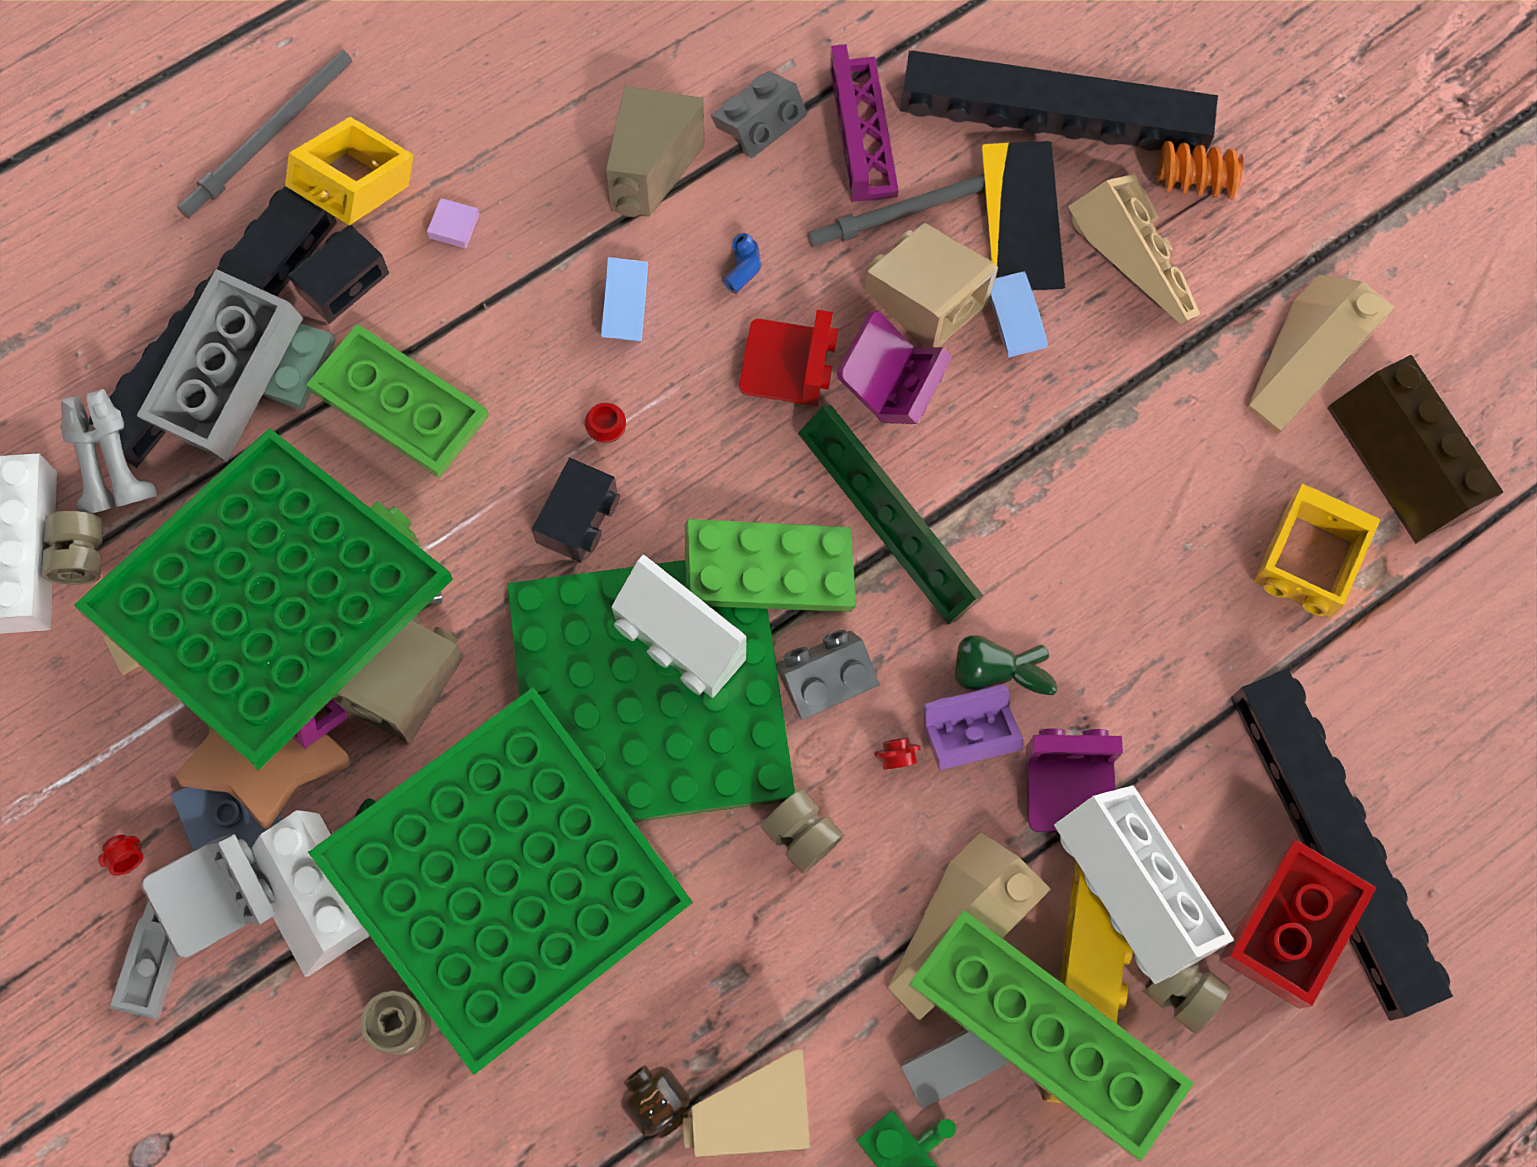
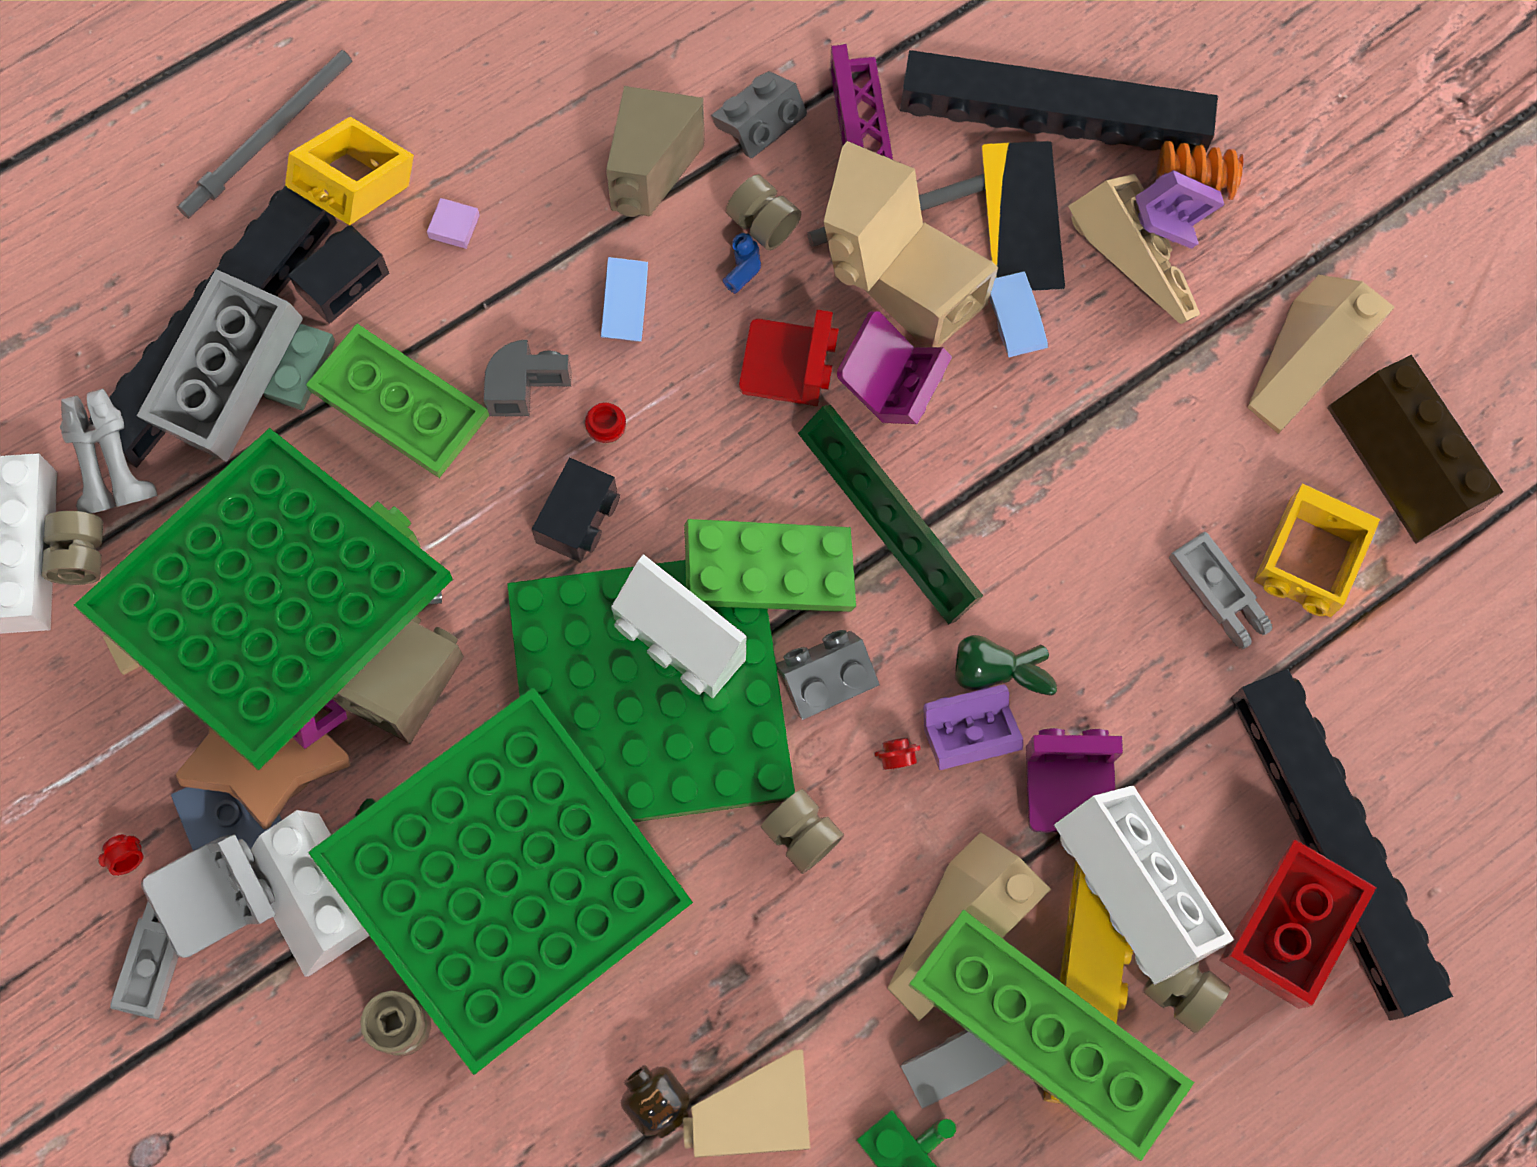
none -> dark grey brick [484,339,572,416]
none -> dark tan wheel [726,175,801,251]
none -> tan slope [824,141,923,291]
none -> medium lavender bracket [1135,170,1225,249]
none -> light grey hinge [1169,532,1273,649]

